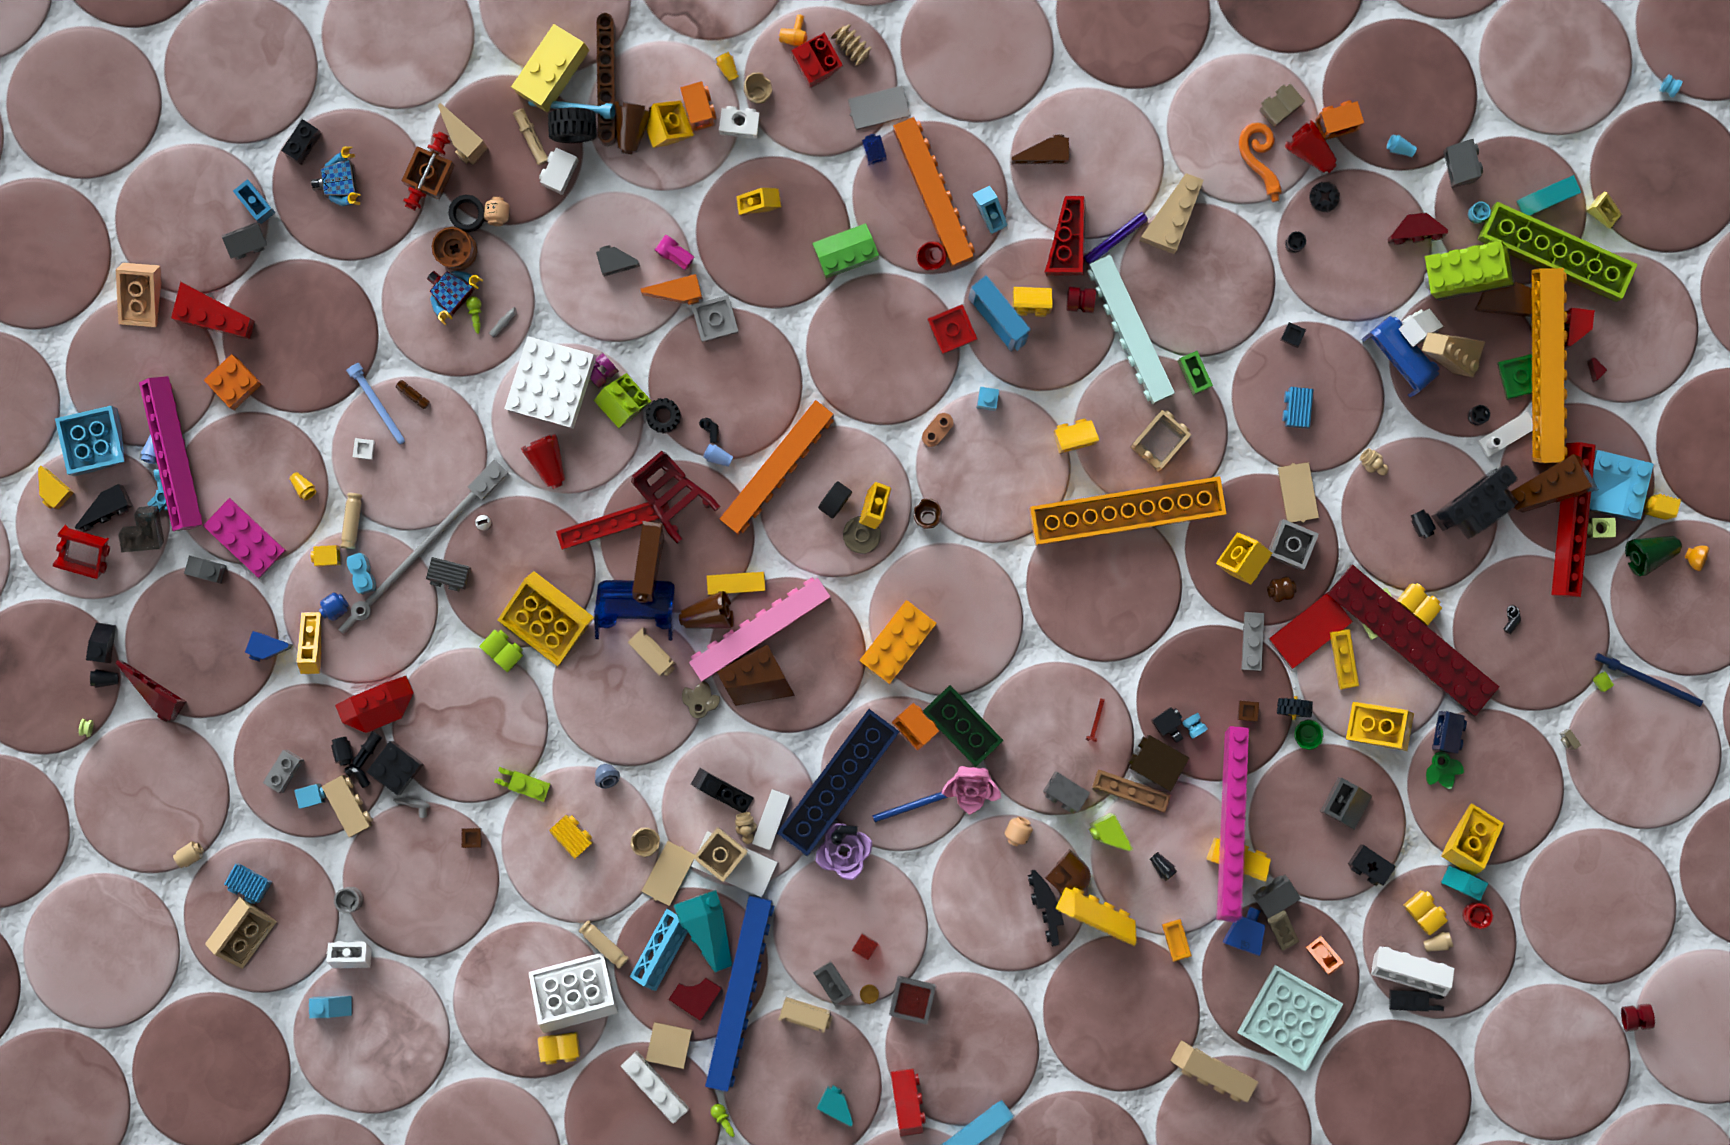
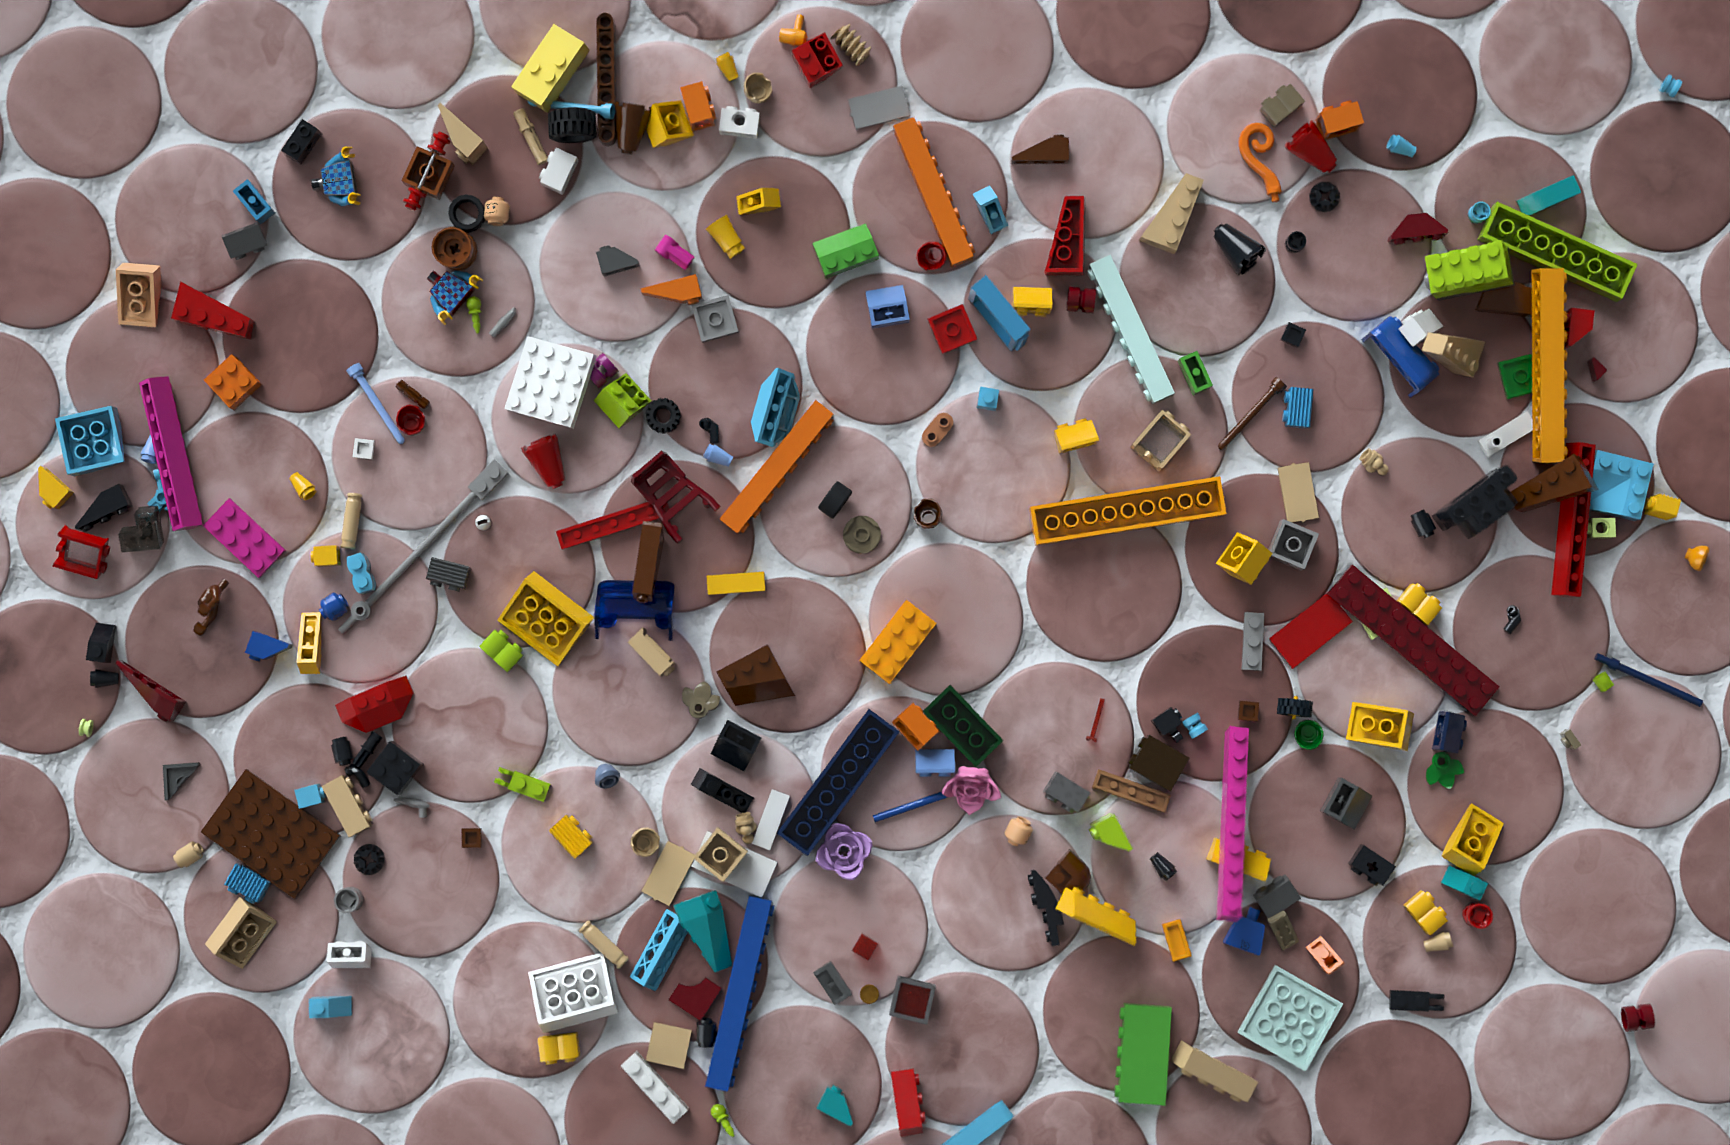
dark grey slope [184,555,227,584] -> none
light grey brick [263,750,304,793] -> none
reddish brown cone [679,591,734,629] -> none
bright pink brick [689,577,831,682] -> none
tan window [778,997,832,1033] -> none
black arm [831,825,858,845] -> none
yellow brick [859,482,891,529] -> none
clear blue brick [862,134,887,166] -> none
dark purple axle [1084,212,1148,264] -> none
reddish brown piece [1267,576,1297,602] -> none
yellow tile [1330,629,1359,690] -> none
white brick [1371,946,1454,996] -> none
dark grey slope [1443,139,1483,188] -> none
black wheel [1467,405,1490,426] -> none
light yellow slope [1586,192,1622,229] -> none
dark green cone [1625,536,1682,576] -> none
none -> dark grey tile [163,762,200,800]
none -> reddish brown piece [193,579,229,636]
none -> reddish brown plate [201,769,341,899]
none -> black gear [354,844,385,875]
none -> red hair [396,404,425,436]
none -> black brick [696,1018,716,1048]
none -> yellow plant [705,215,745,259]
none -> black slope [710,720,762,772]
none -> medium azure wedge [751,368,800,447]
none -> medium blue slope [865,285,910,329]
none -> medium blue slope [915,749,955,777]
none -> bright green brick [1114,1003,1172,1105]
none -> black cone [1214,223,1266,275]
none -> reddish brown piece [1218,377,1287,450]

